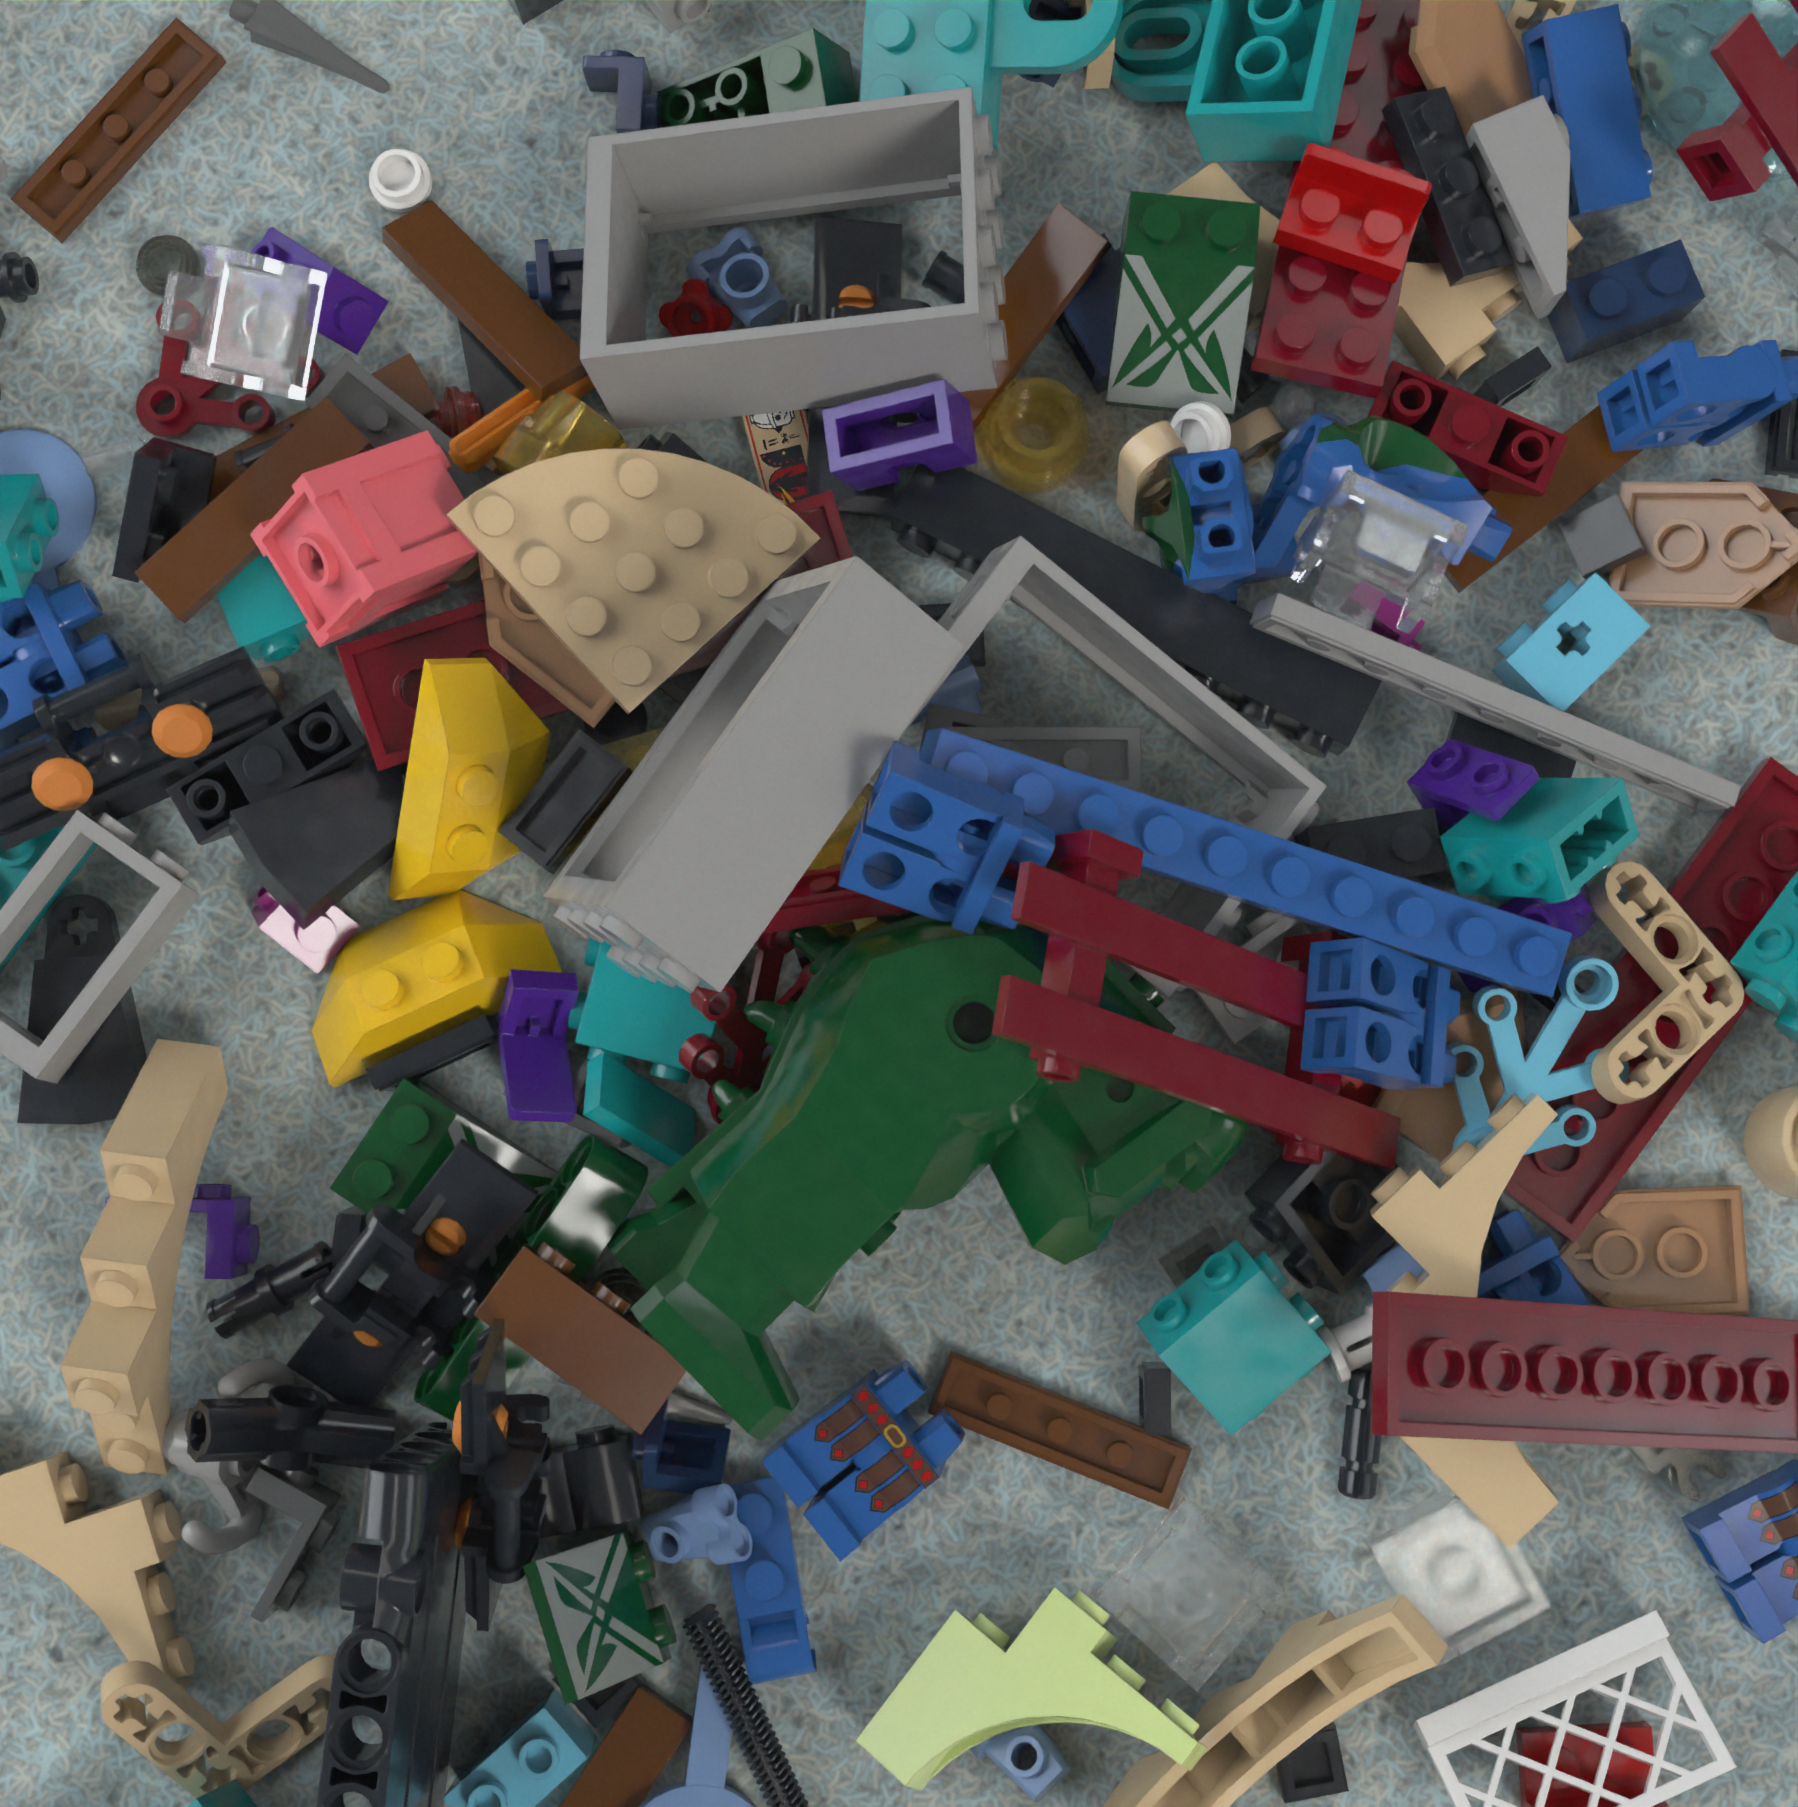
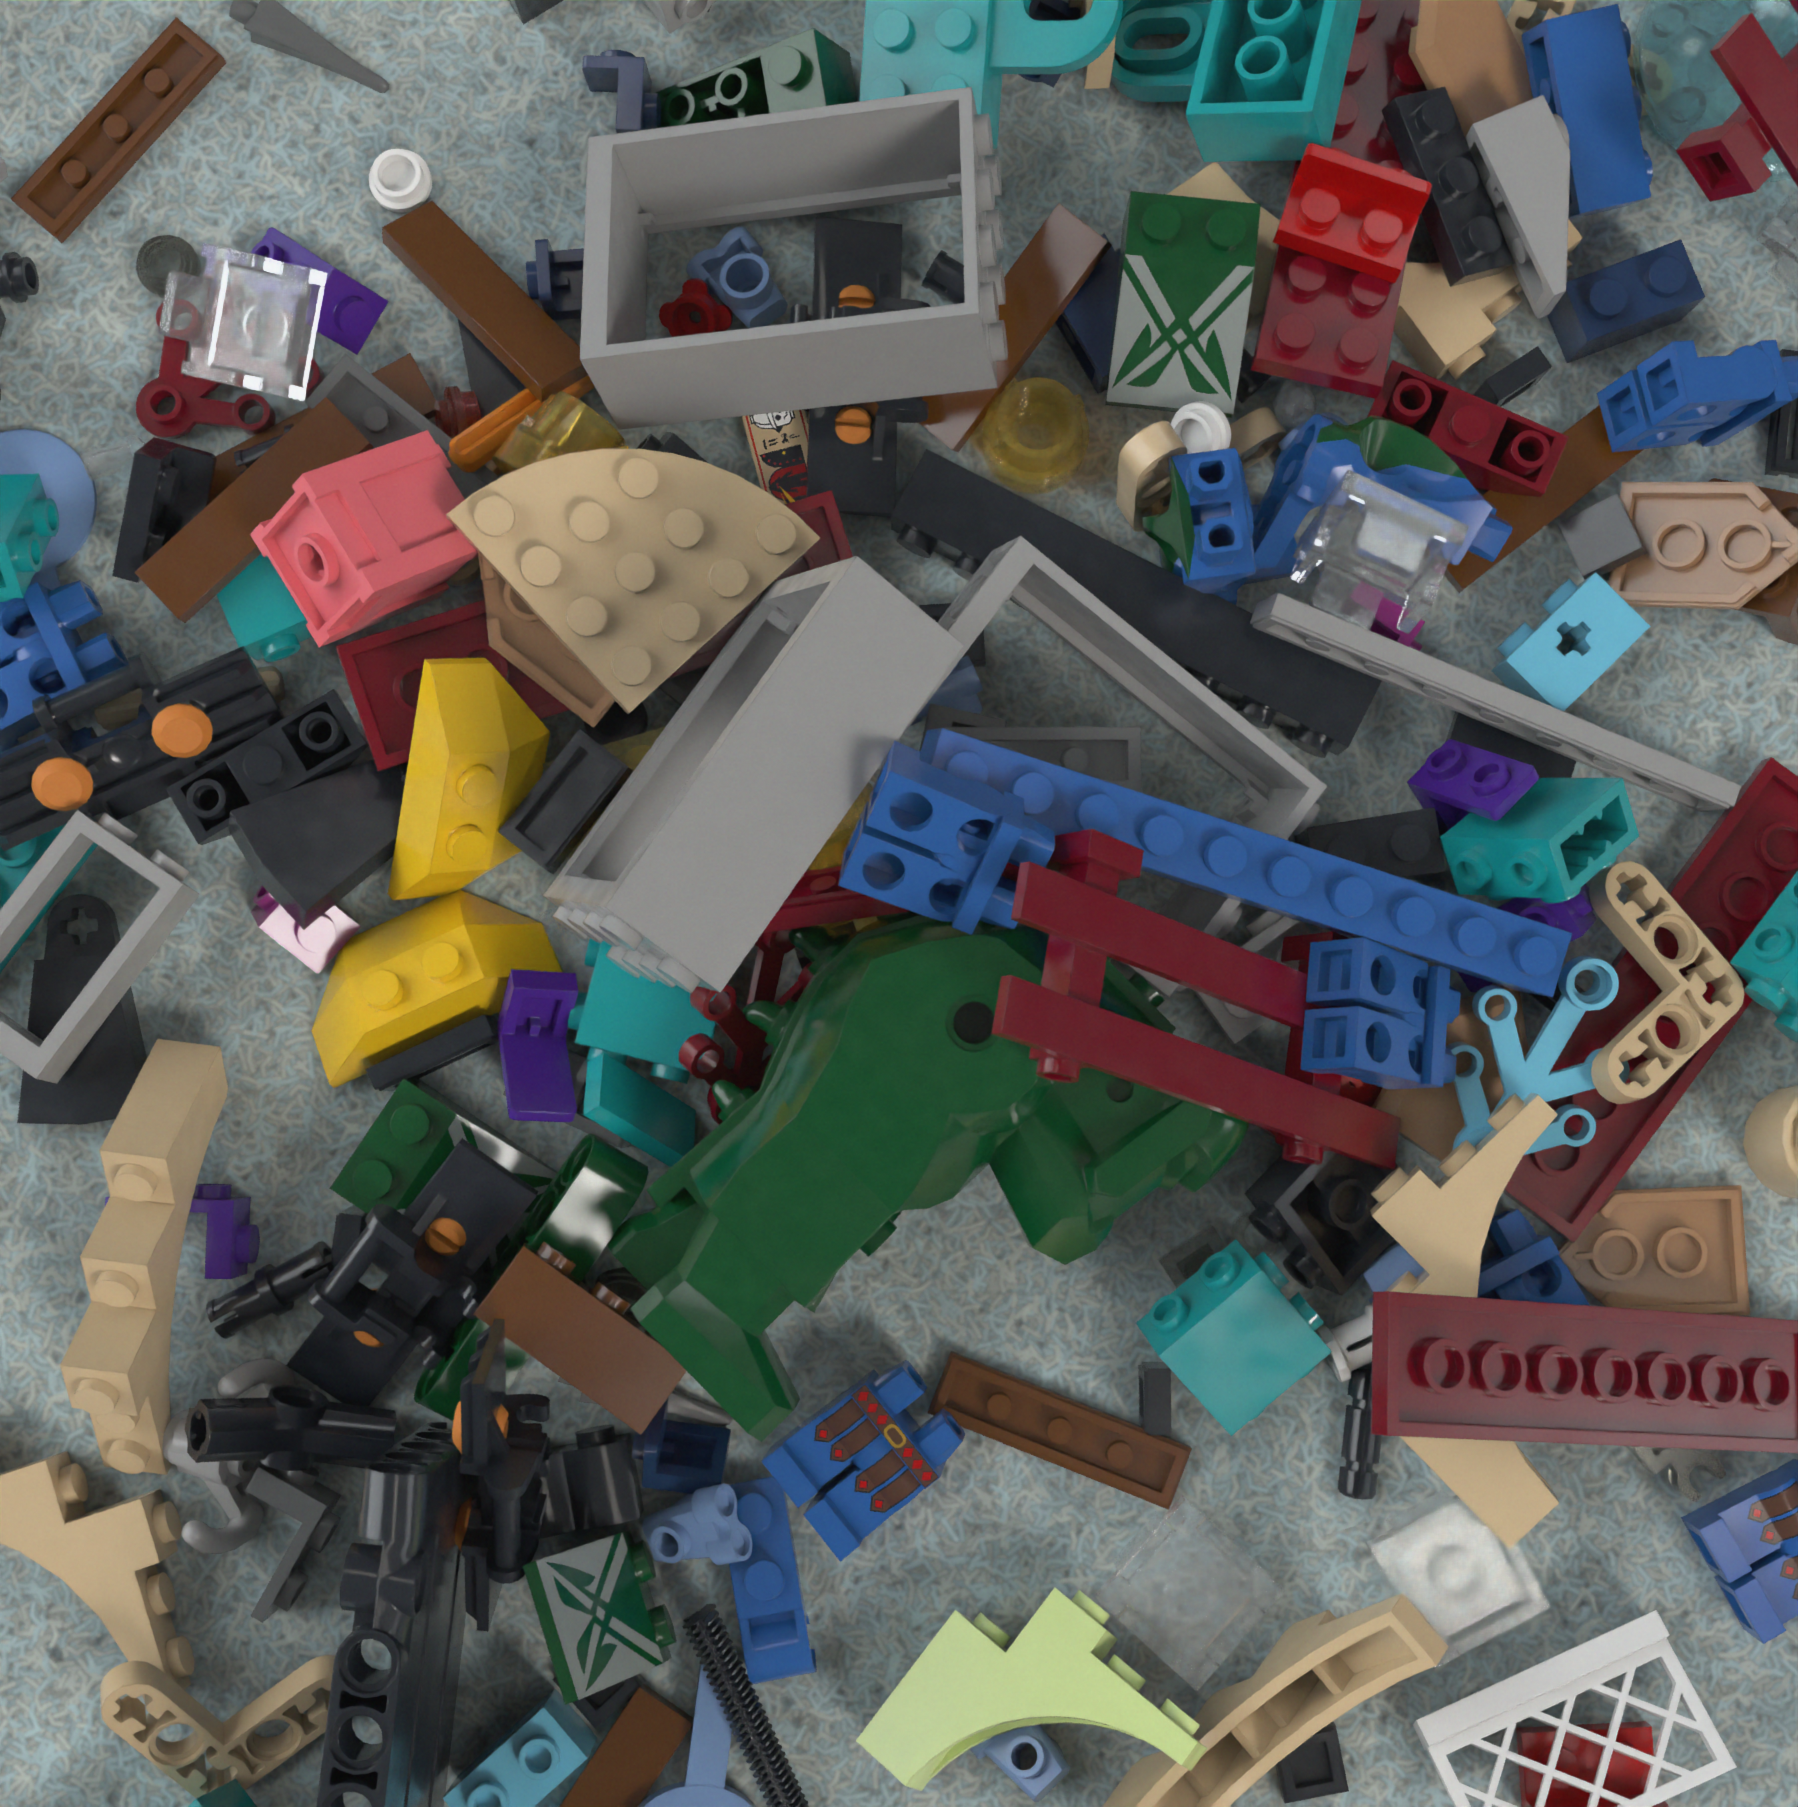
dark purple brick [822,379,978,491] -> none

